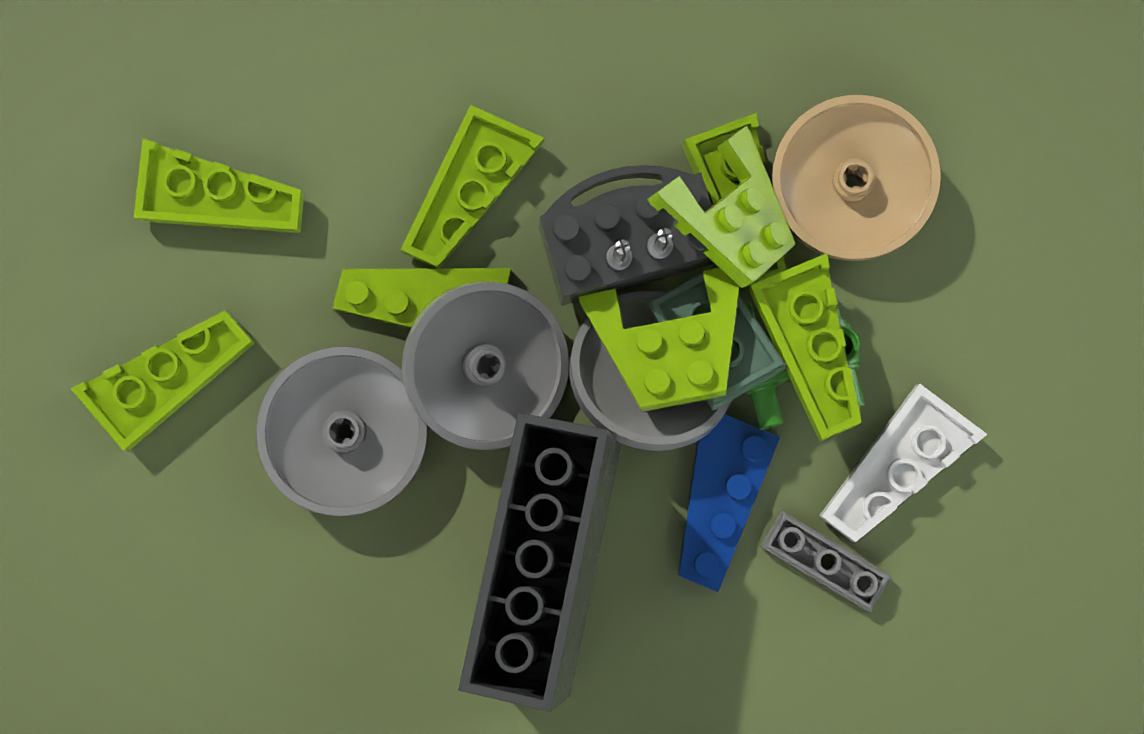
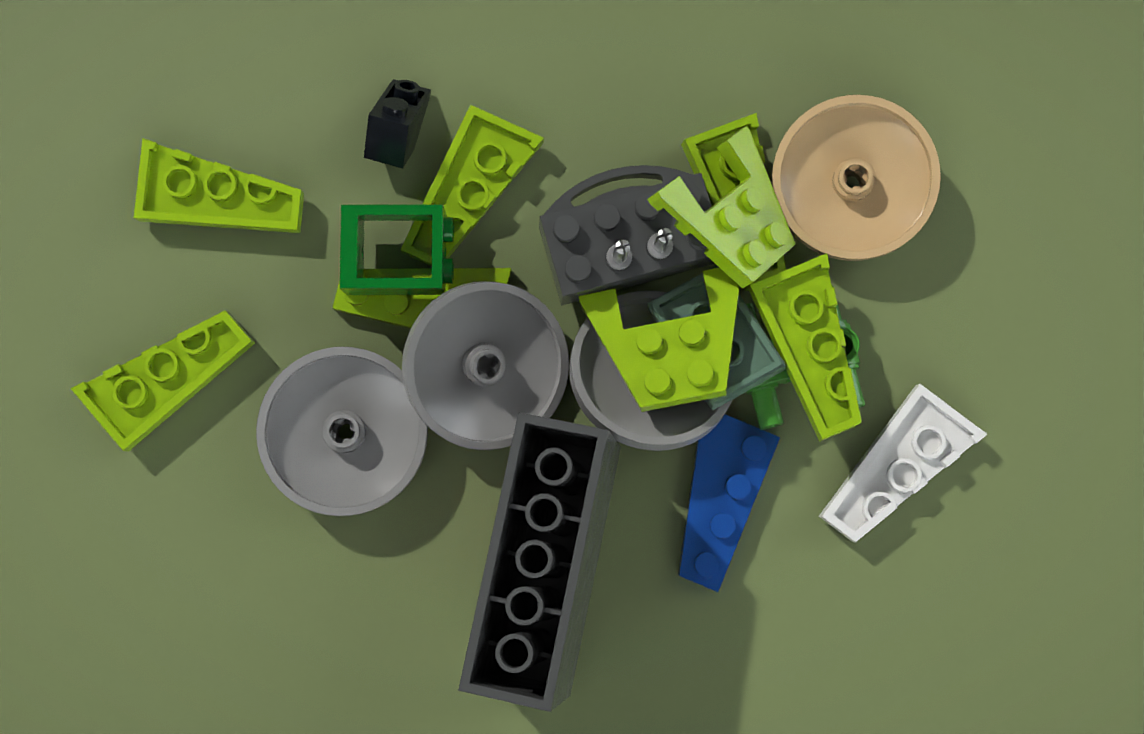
light grey tile [760,511,891,612] -> none
none -> green window [340,205,454,295]
none -> black slope [364,79,431,169]

